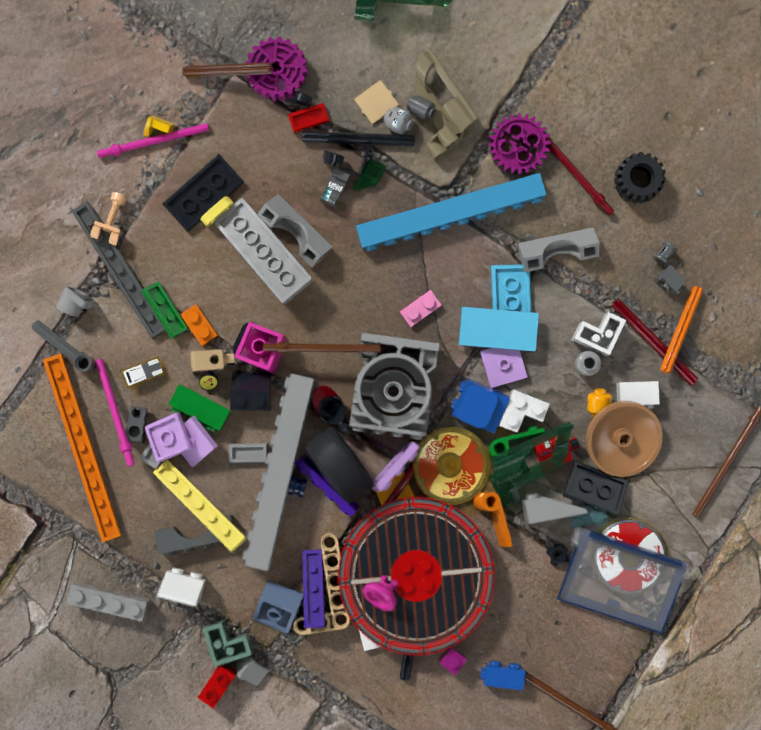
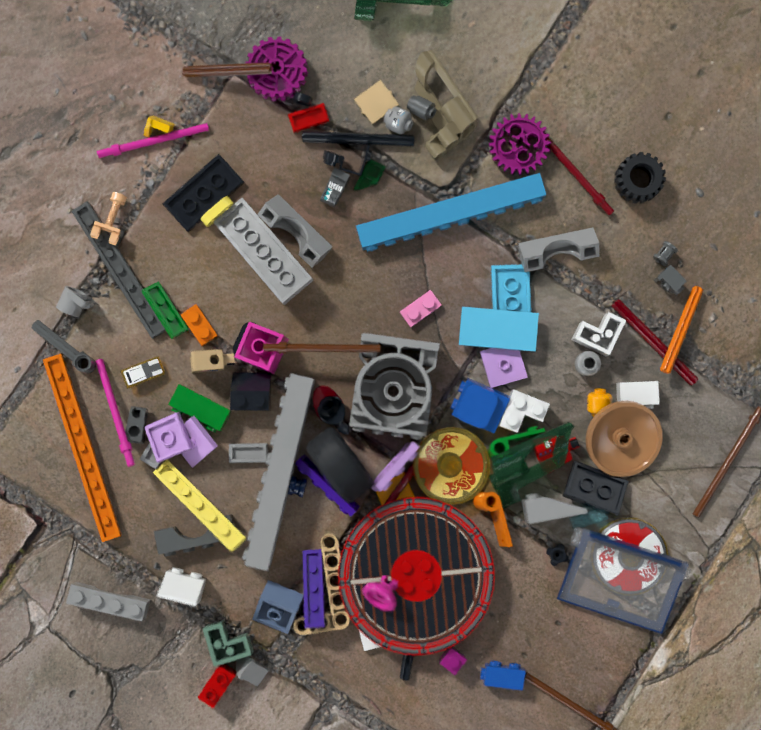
tile [199,371,218,390] -> none

